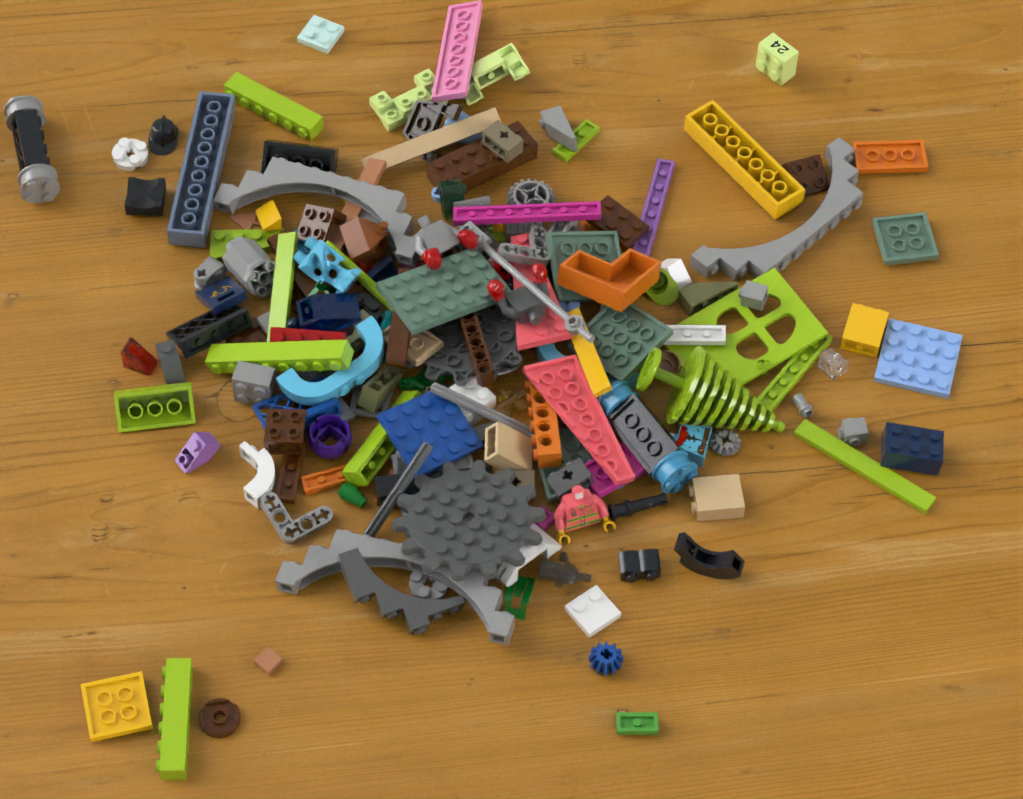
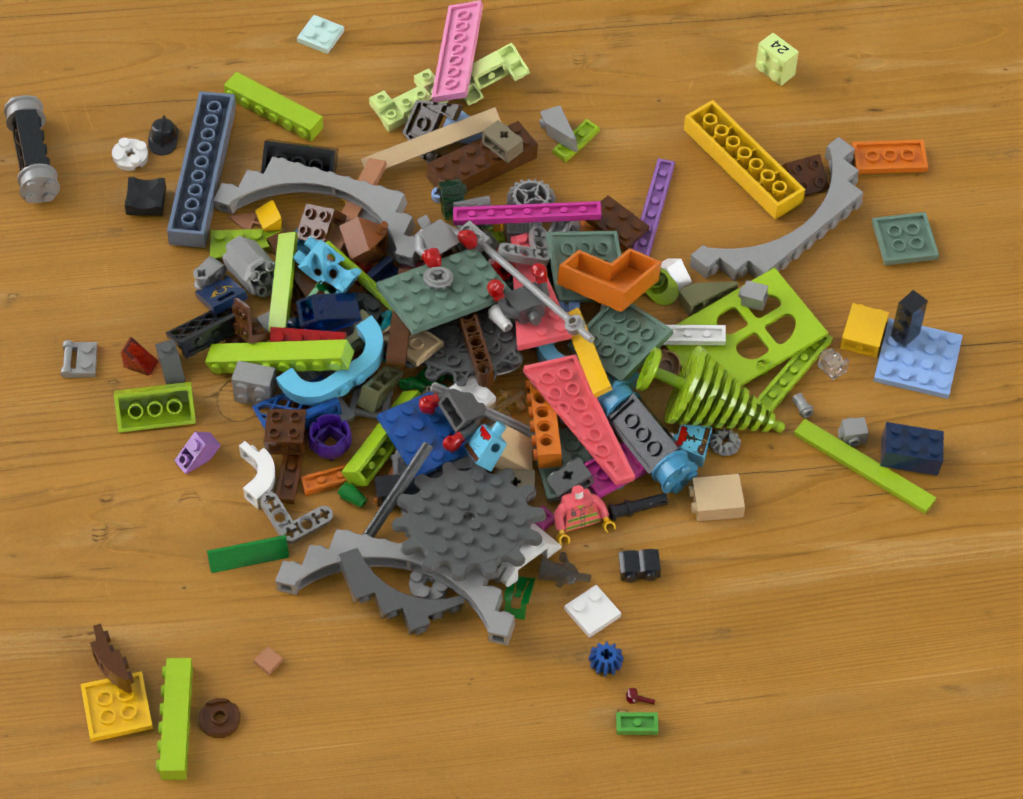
black arch [674,532,745,579] -> none
none -> light grey plate [61,340,98,378]
none -> reddish brown slope [90,624,134,693]
none -> green slope [207,535,289,573]
none -> reddish brown bracket [232,298,270,344]
none -> dark grey torso [419,388,486,452]
none -> light grey gear [423,266,453,291]
none -> medium azure torso [463,421,507,471]
none -> white cone [488,304,513,332]
none -> dark red hand [626,688,655,705]
none -> black brick [891,290,928,347]

